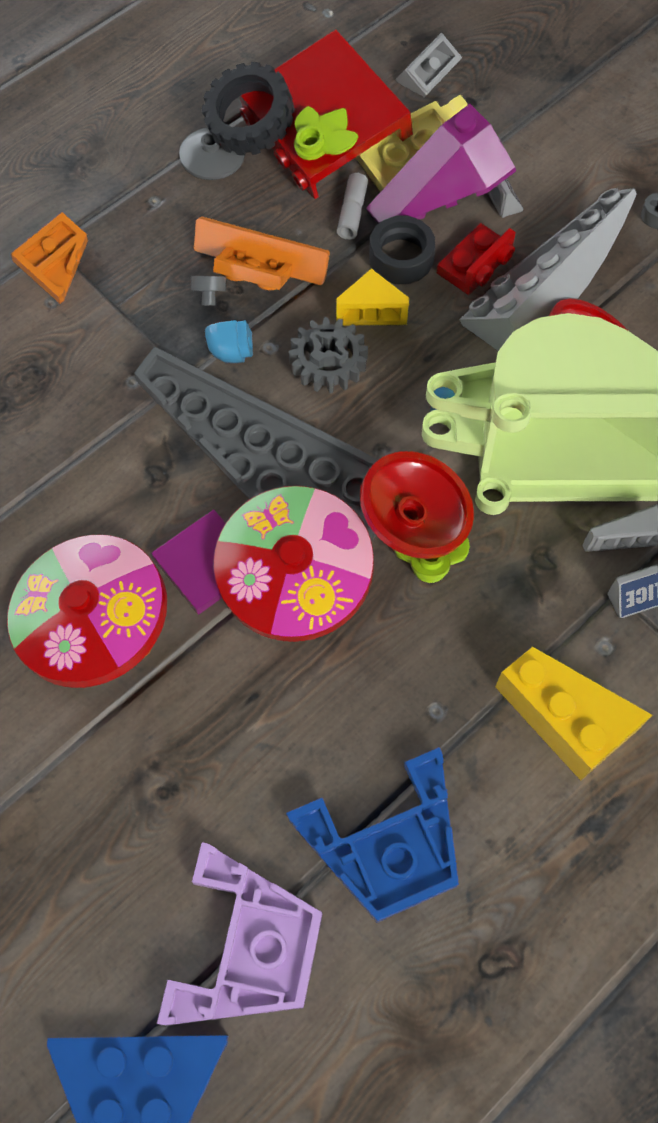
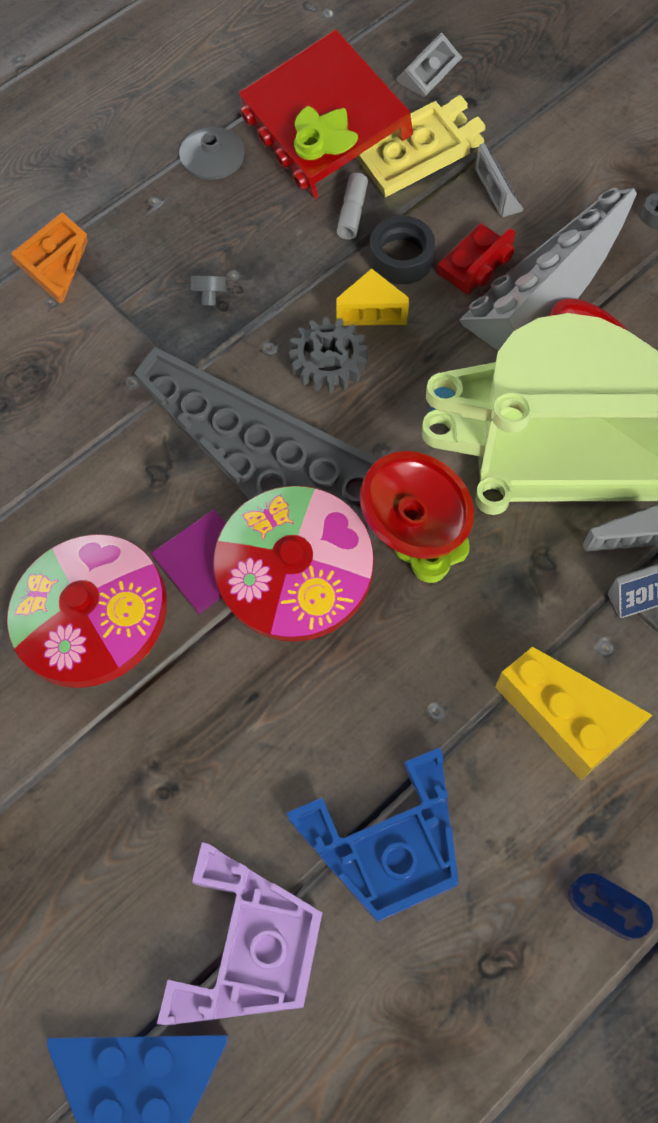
orange bracket [194,216,330,290] -> none
black tyre [202,62,295,156] -> none
dark azure piece [205,320,253,363] -> none
magenta wedge [366,104,516,224] -> none
none -> clear blue beam [568,873,654,940]

